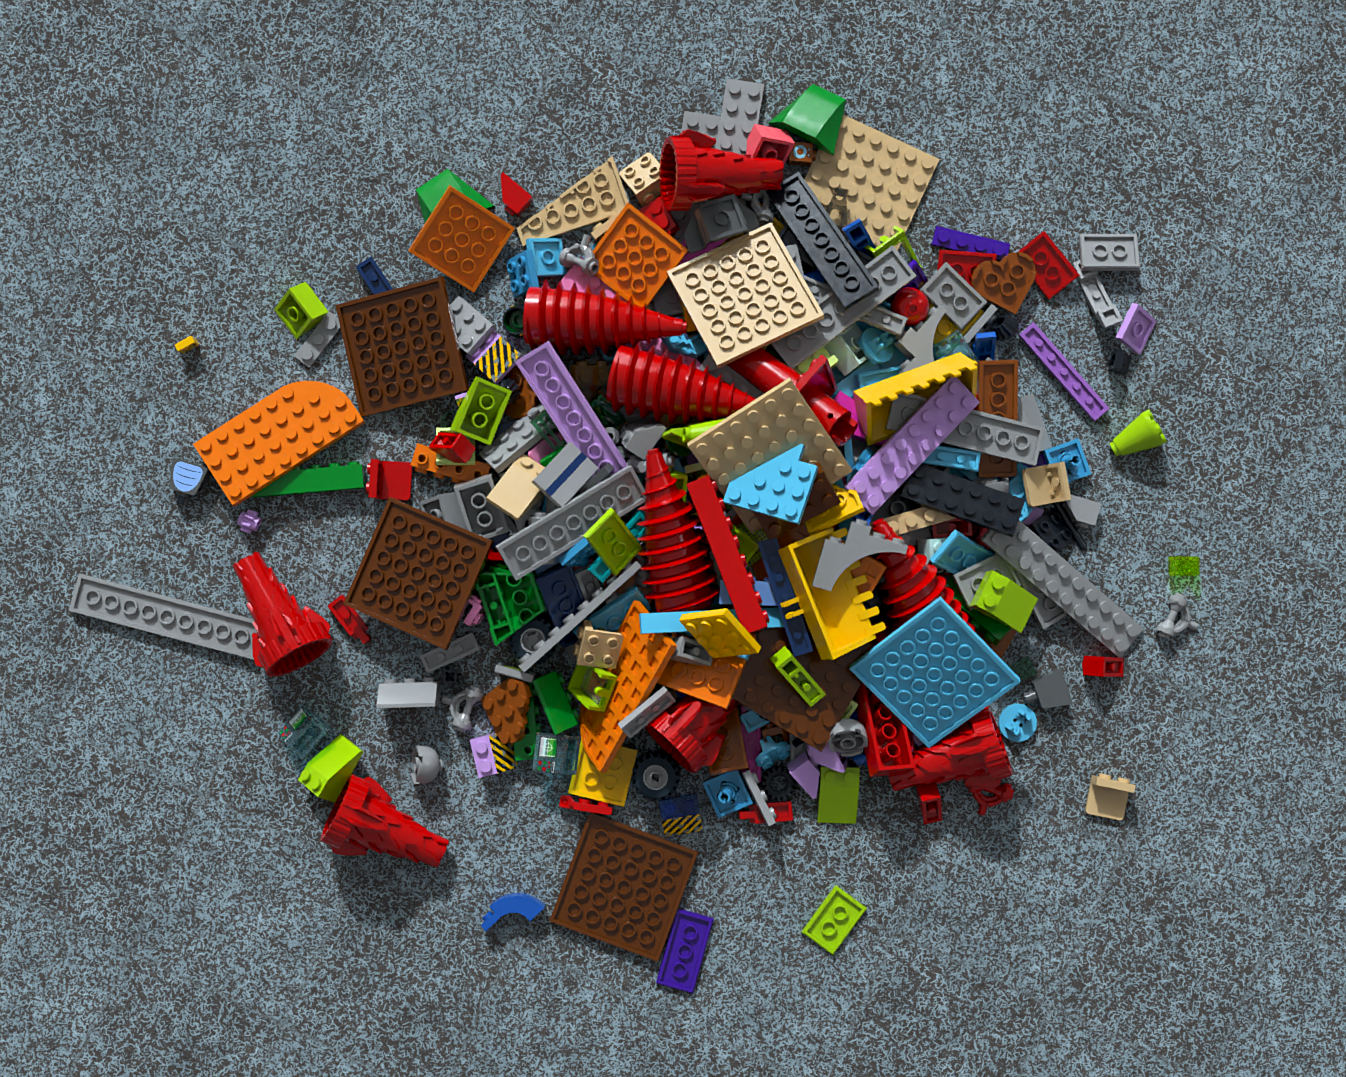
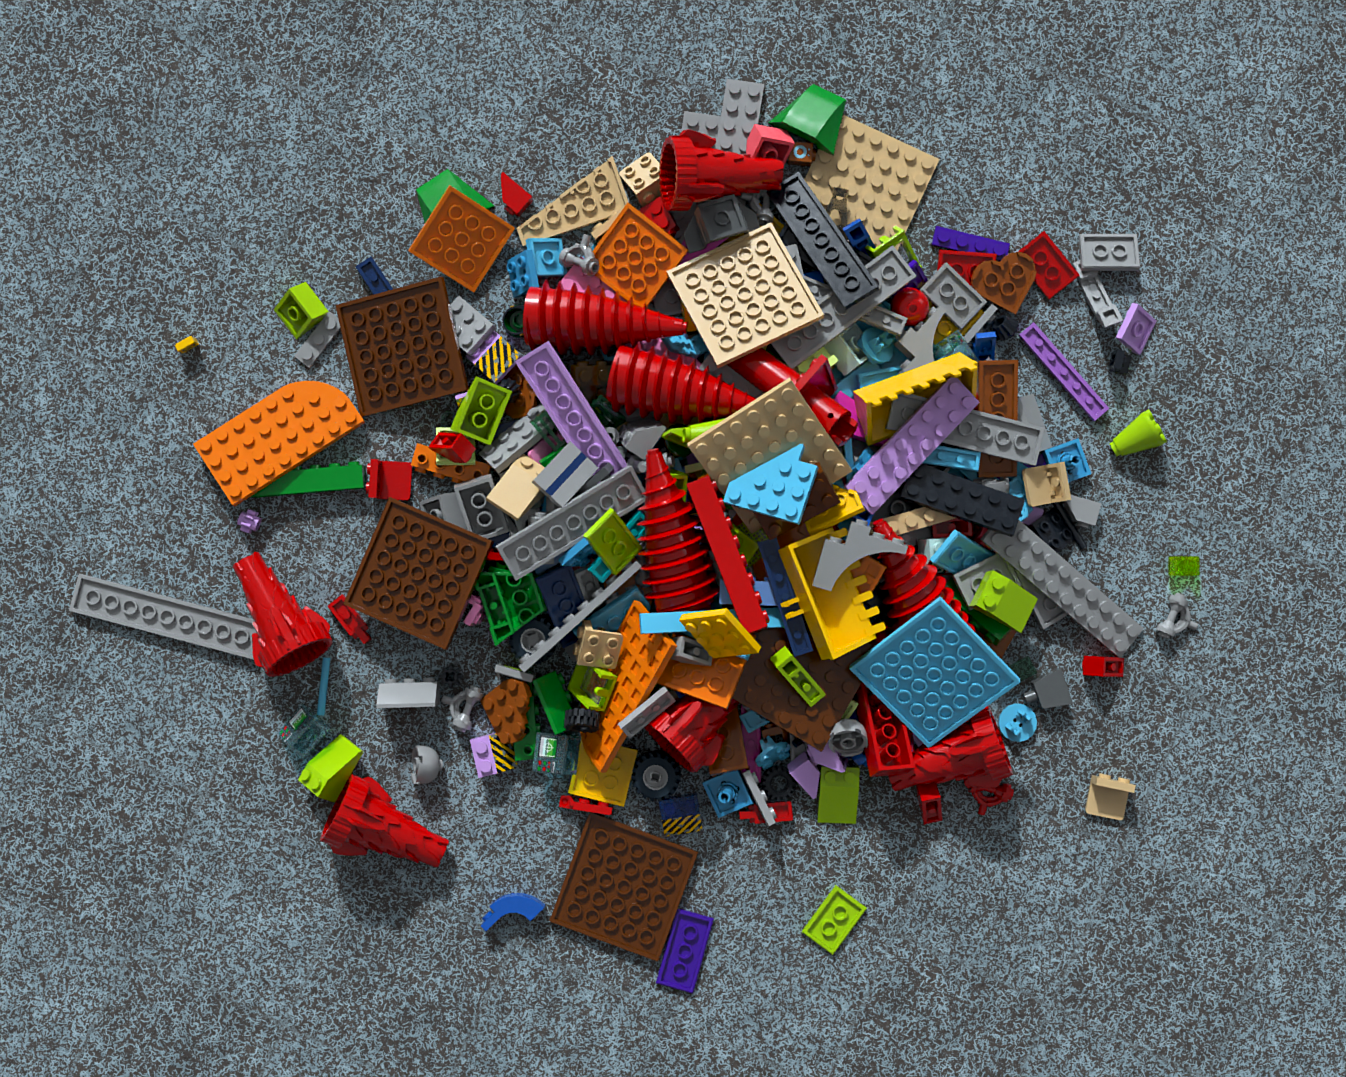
torso [169,457,211,505] -> none
light grey plate [420,632,481,673] -> none
none -> medium azure bar [317,657,330,716]
none -> black tyre [564,708,600,733]

